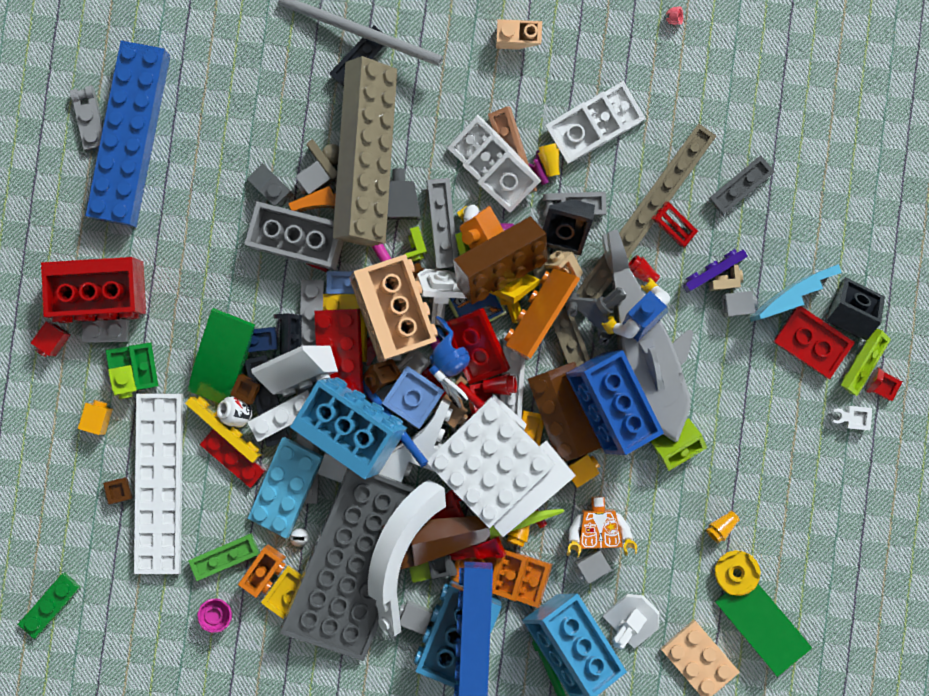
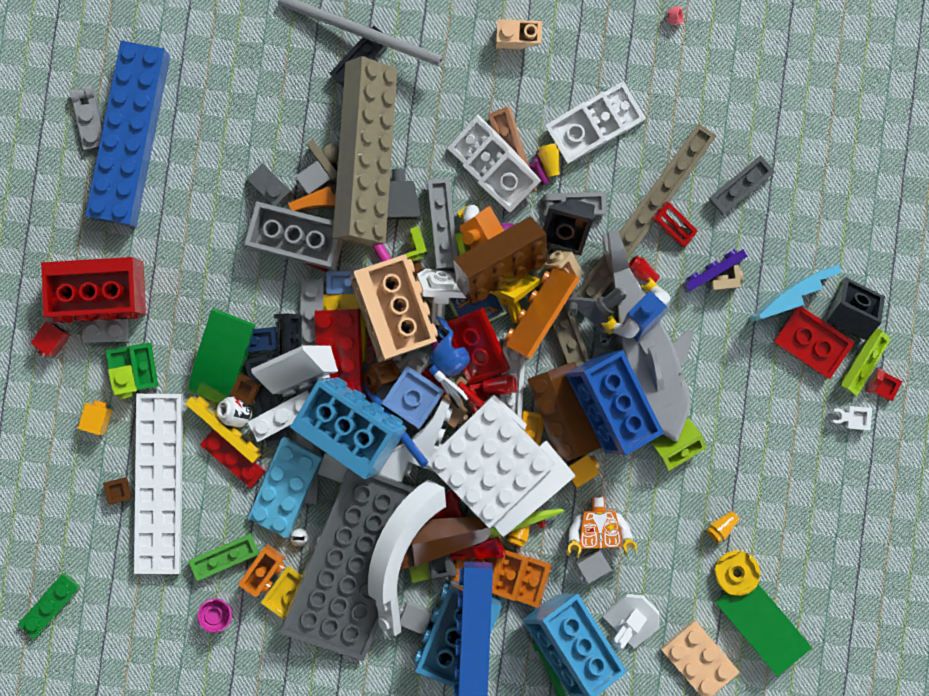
light grey brick [721,291,758,317] -> none

